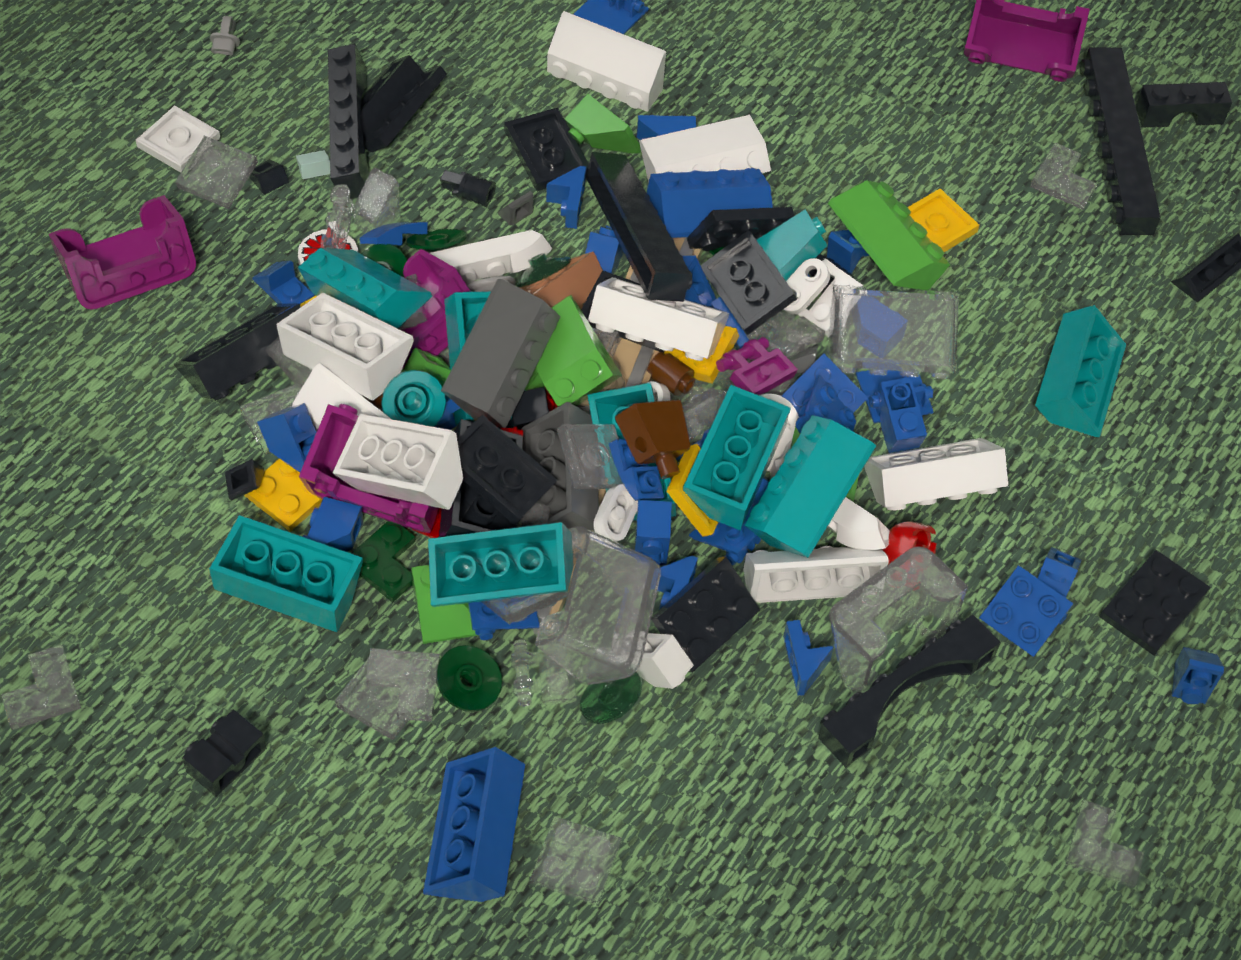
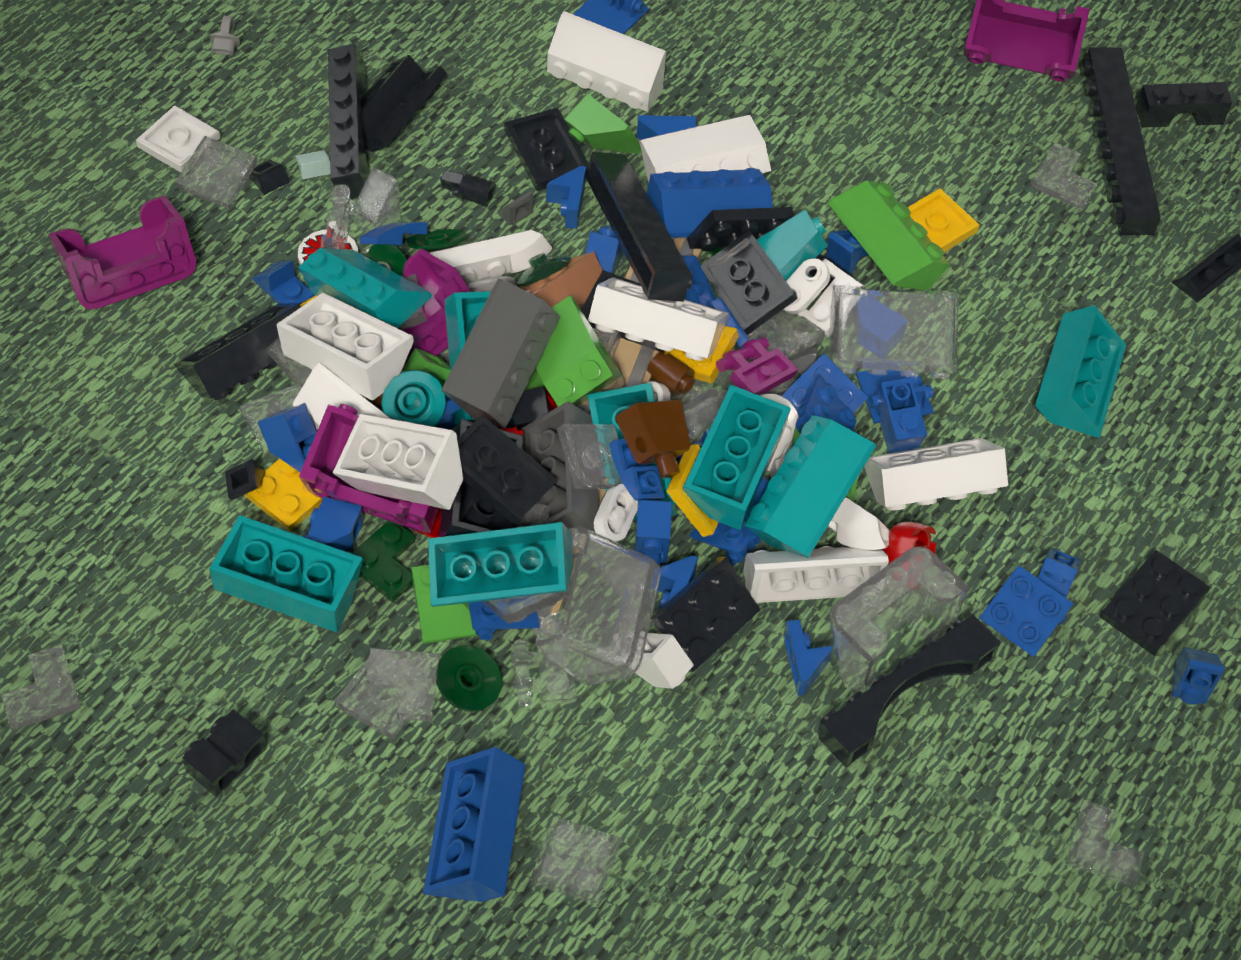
clear green dish [580,667,642,724] -> none

